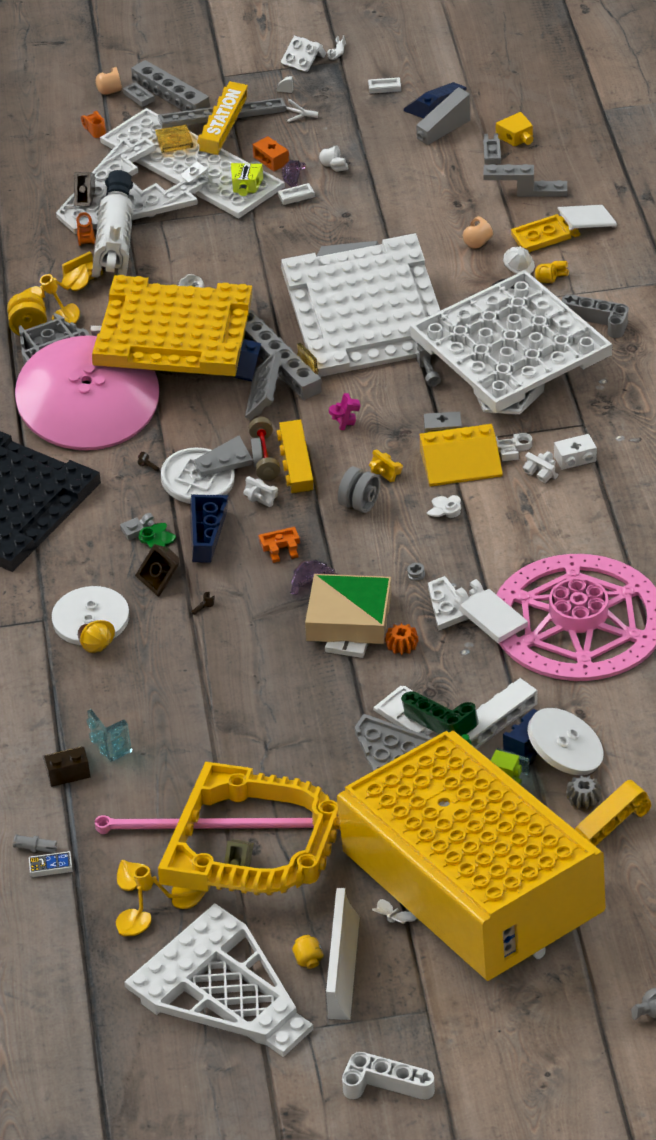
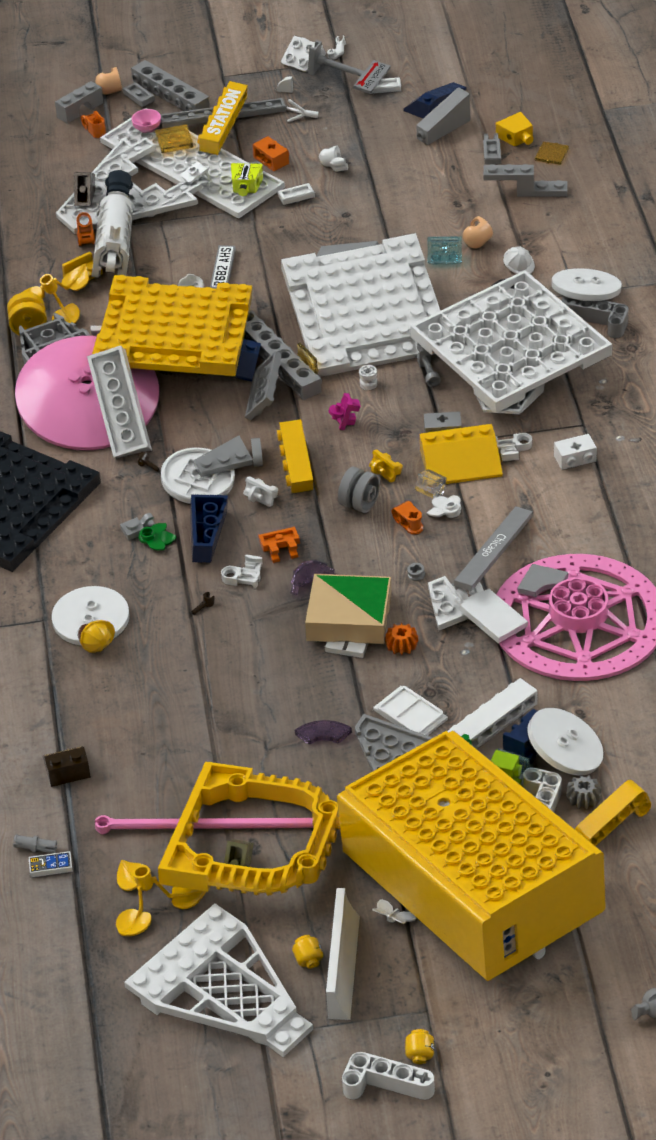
clear light blue bracket [86,709,132,762] -> none
dark brown slope [135,544,180,596] -> none
dark tan axle [249,417,280,480] -> none
clear purple piece [282,160,306,188] -> none
dark green beam [401,691,479,736] -> none
yellow tile [511,214,581,252] -> none
white hips [523,451,558,483] -> none
yellow piece [535,261,569,283] -> none
white piece [557,205,617,230] -> none
none -> light grey arch [55,81,104,124]
none -> white arch [87,345,152,459]
none -> bright pink piece [132,109,161,133]
none -> tile [210,245,236,289]
none -> white piece [221,555,263,589]
none -> clear purple tile [295,720,352,745]
none -> light grey piece [308,40,391,94]
none -> white wheel [359,365,378,390]
none -> orange piece [391,501,423,535]
none -> yellow head [405,1029,434,1065]
none -> clear brick [414,469,447,499]
none -> clear light blue bracket [427,236,462,264]
none -> light grey tile [454,506,533,591]
none -> light grey tile [517,564,568,597]
none -> white beam [523,768,562,812]
none -> clear yellow piece [535,141,569,165]
none -> white plate [551,269,622,301]

